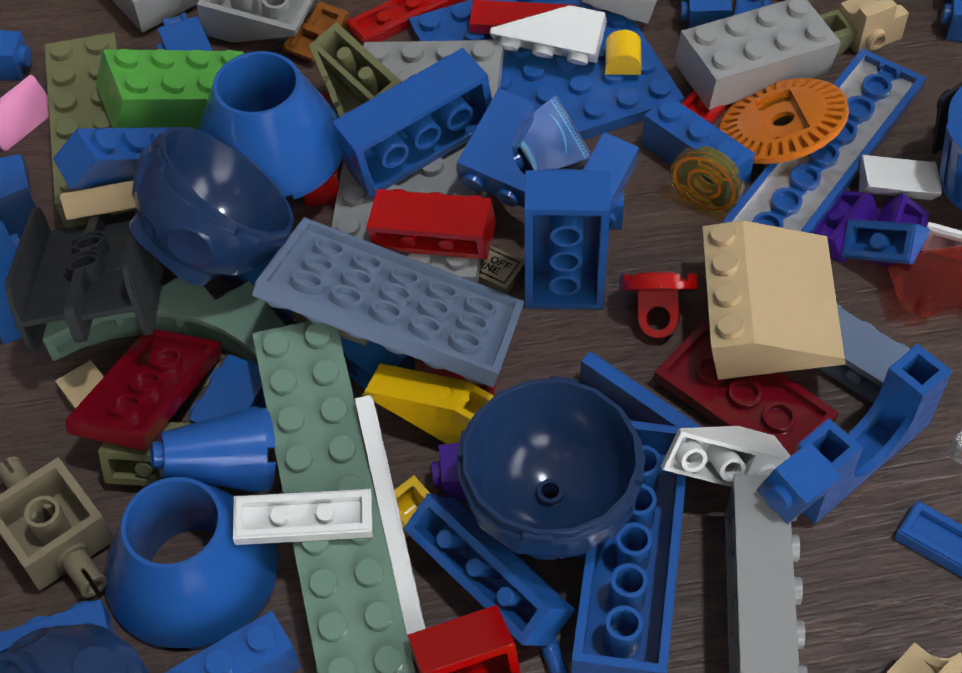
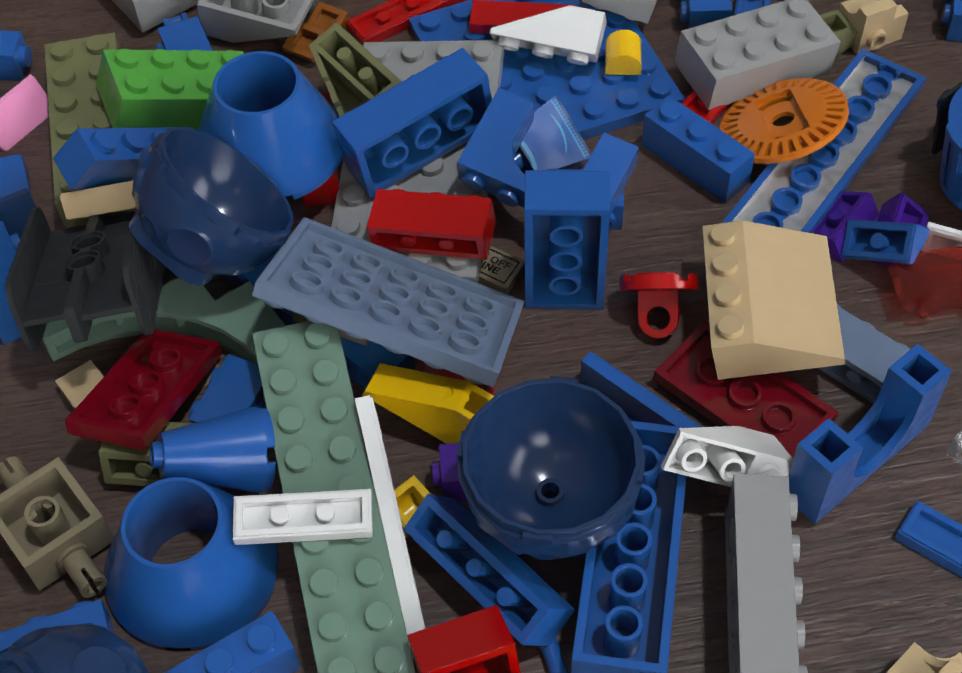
clear yellow tile [670,146,745,214] -> none
blue brick [756,442,842,524] -> none
white slope [859,155,942,200] -> none

